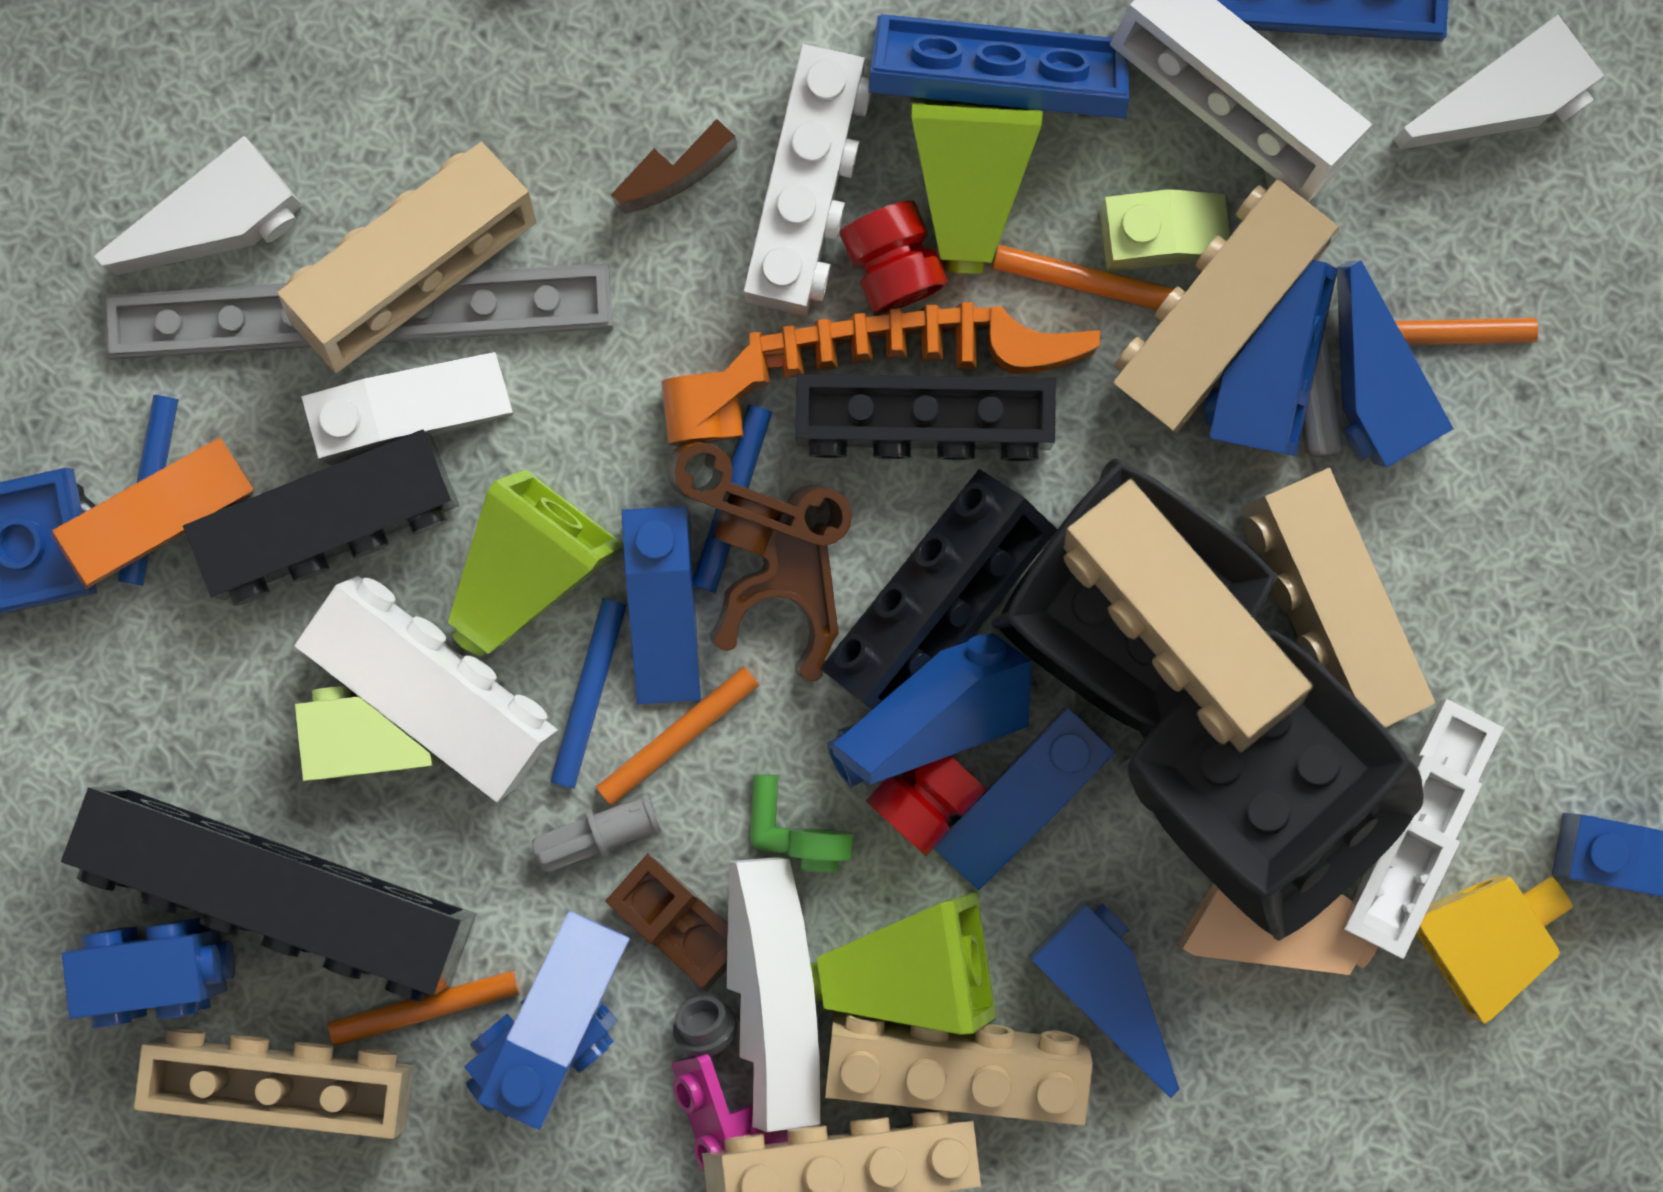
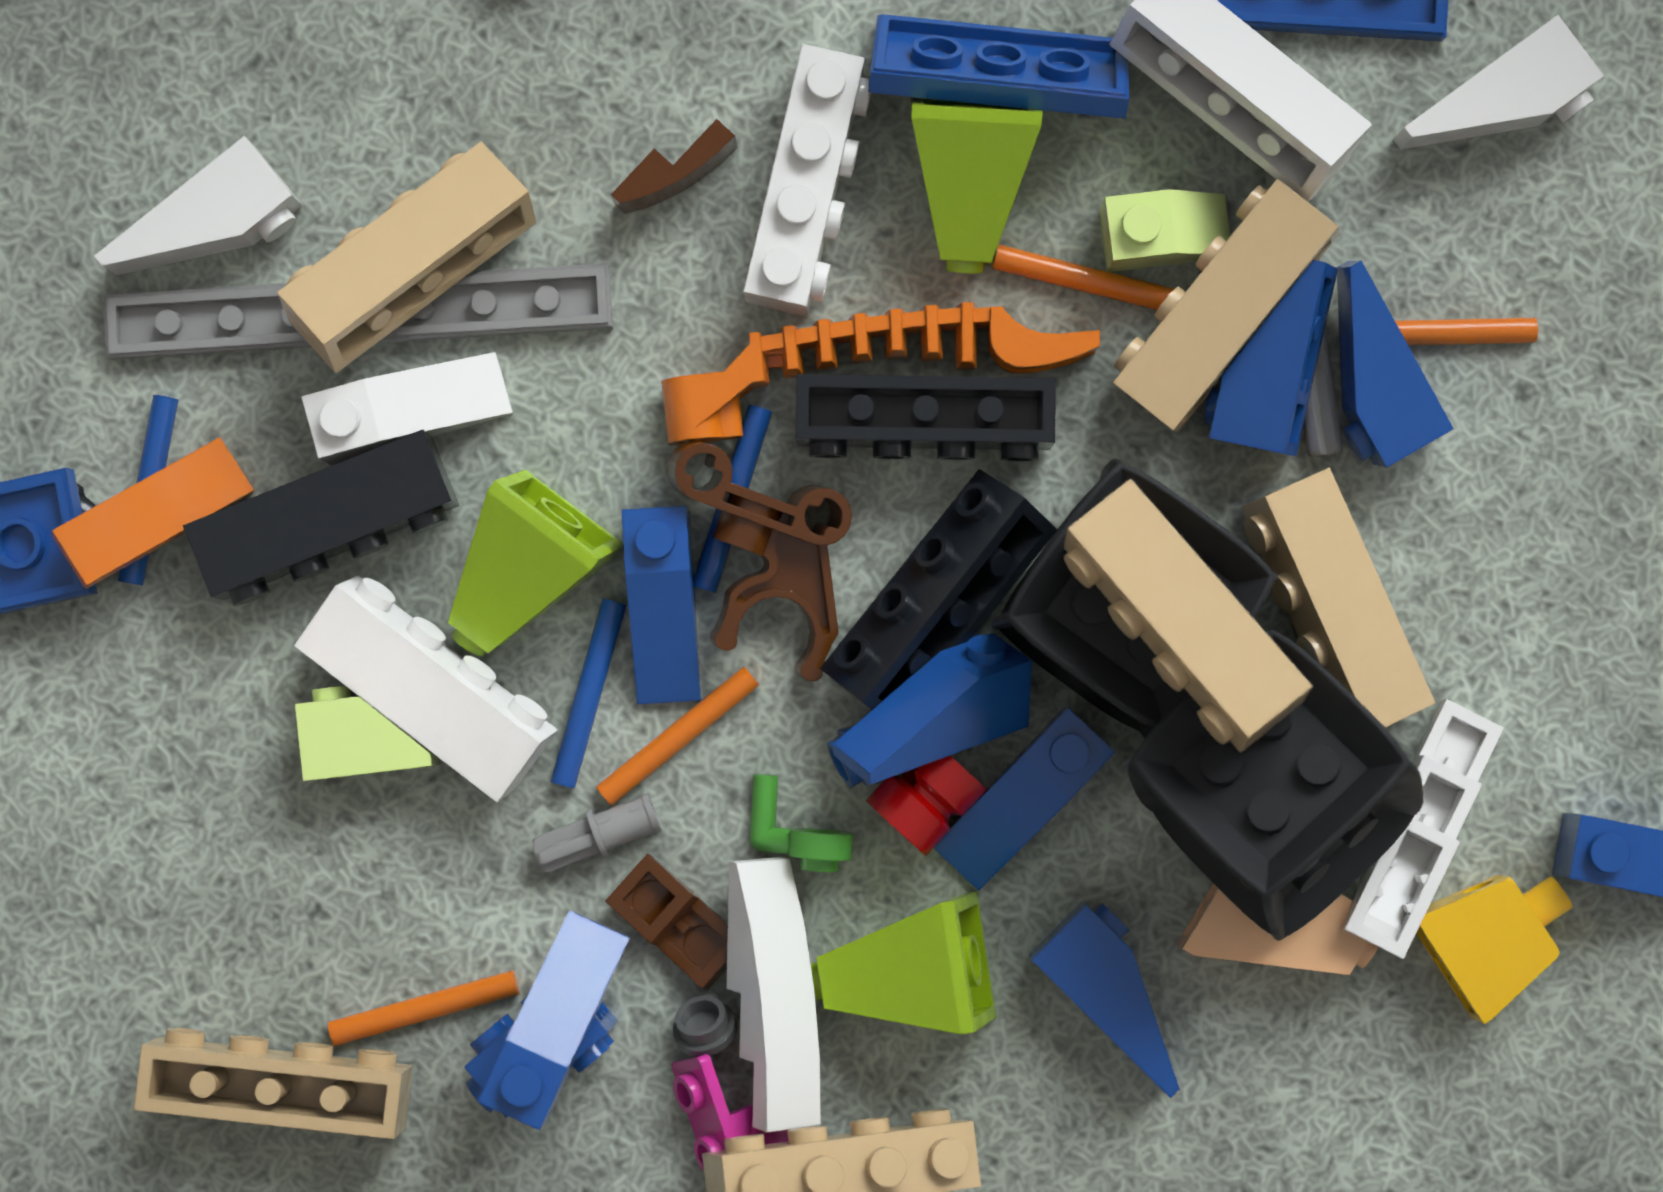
black brick [61,785,477,1001] -> none
blue brick [61,918,235,1028] -> none
tan brick [825,1012,1093,1126] -> none
red wheel [839,200,949,316] -> none

